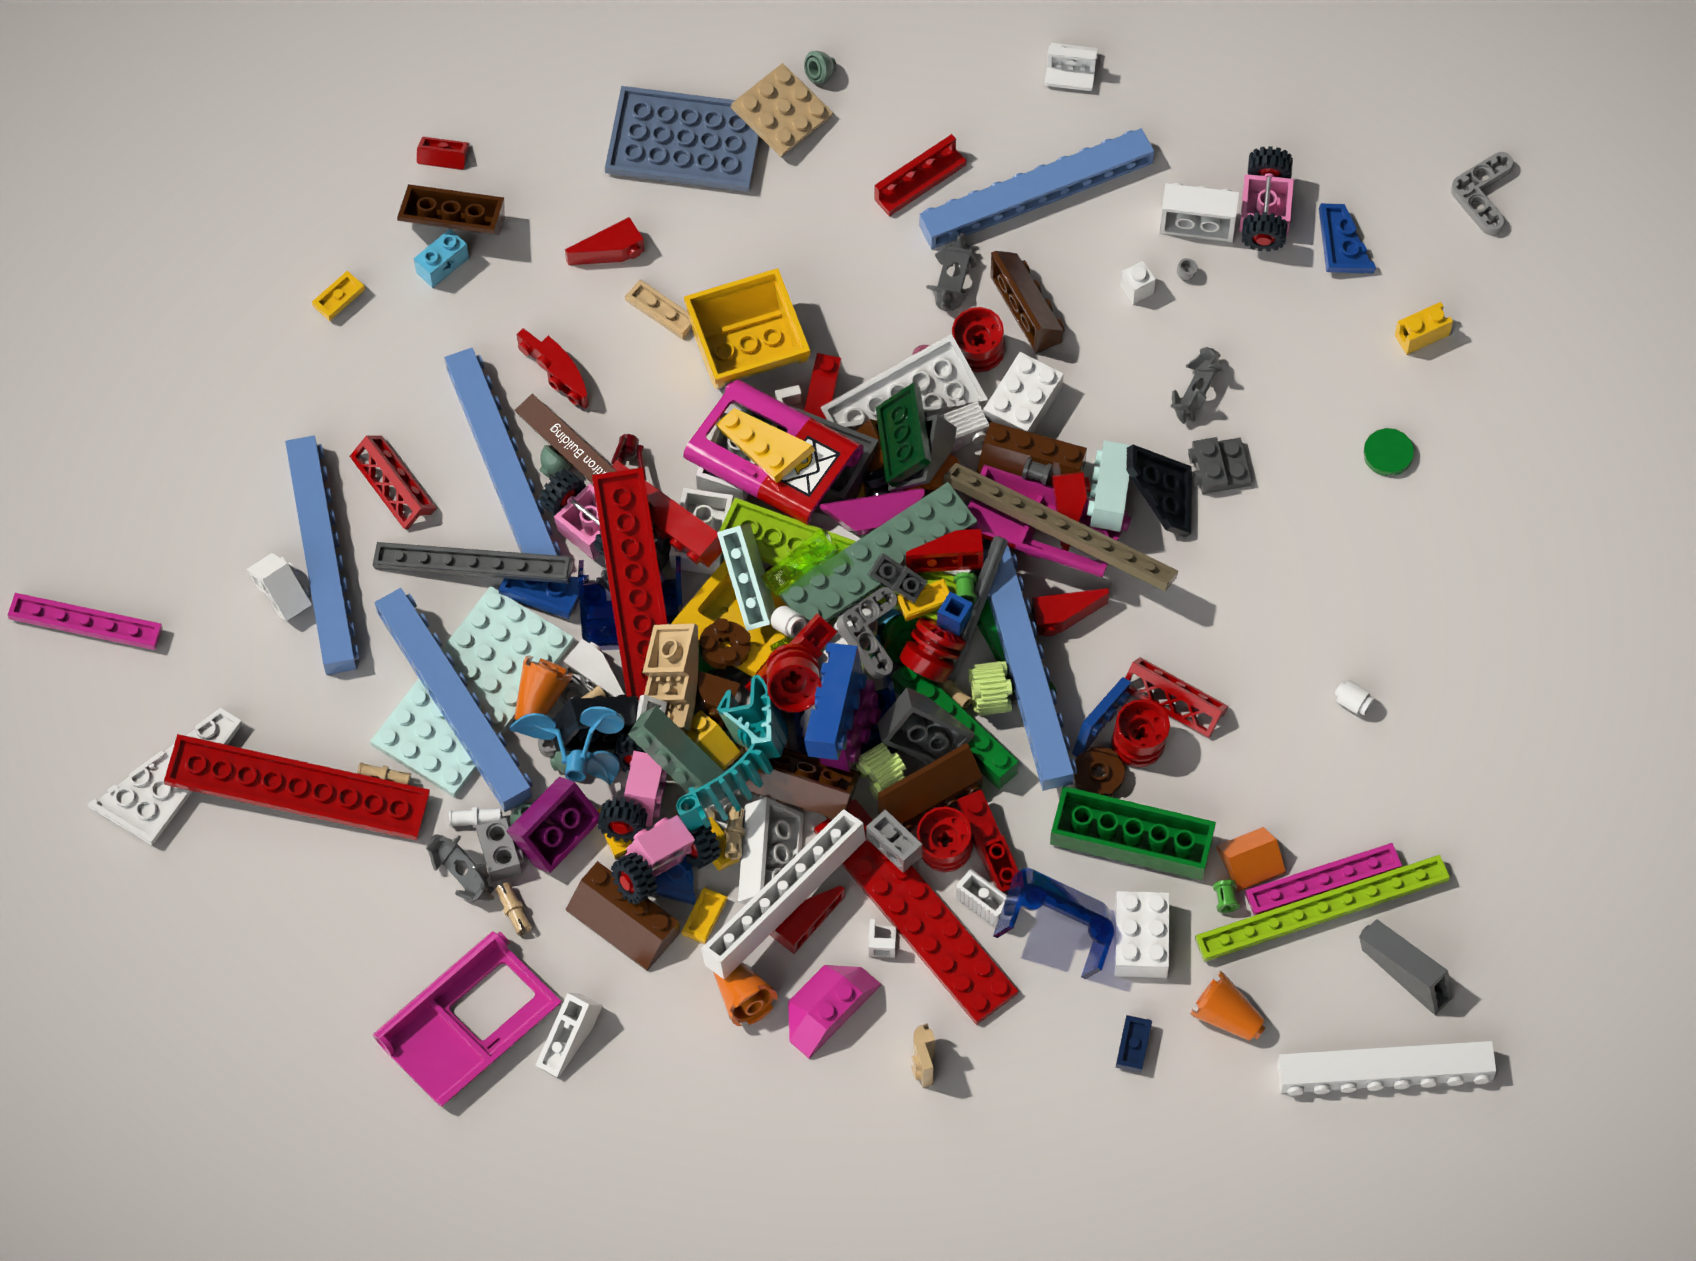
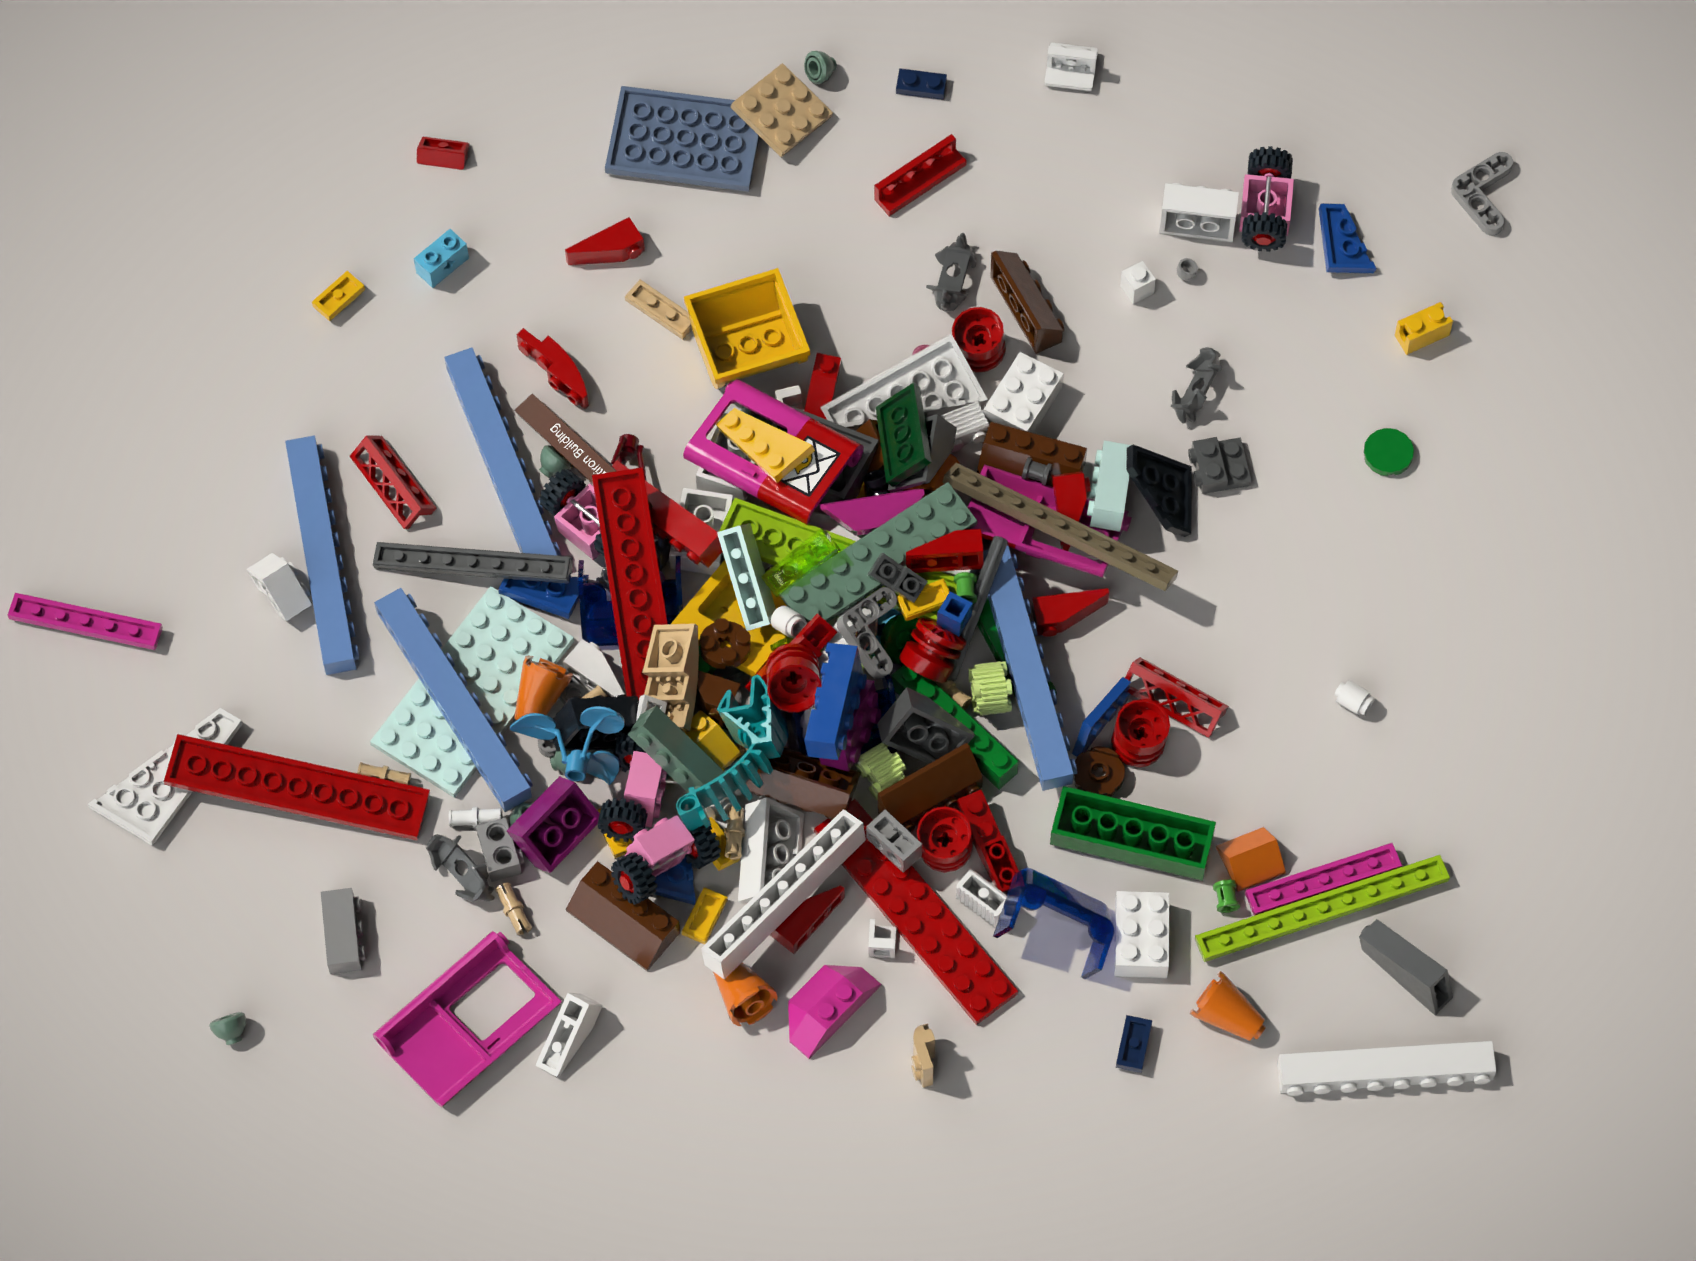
reddish brown slope [397,184,505,236] -> none
medium blue brick [919,128,1154,249] -> none
none -> sand green brick [209,1012,246,1045]
none -> light grey brick [321,888,366,974]
none -> dark blue plate [896,68,947,100]

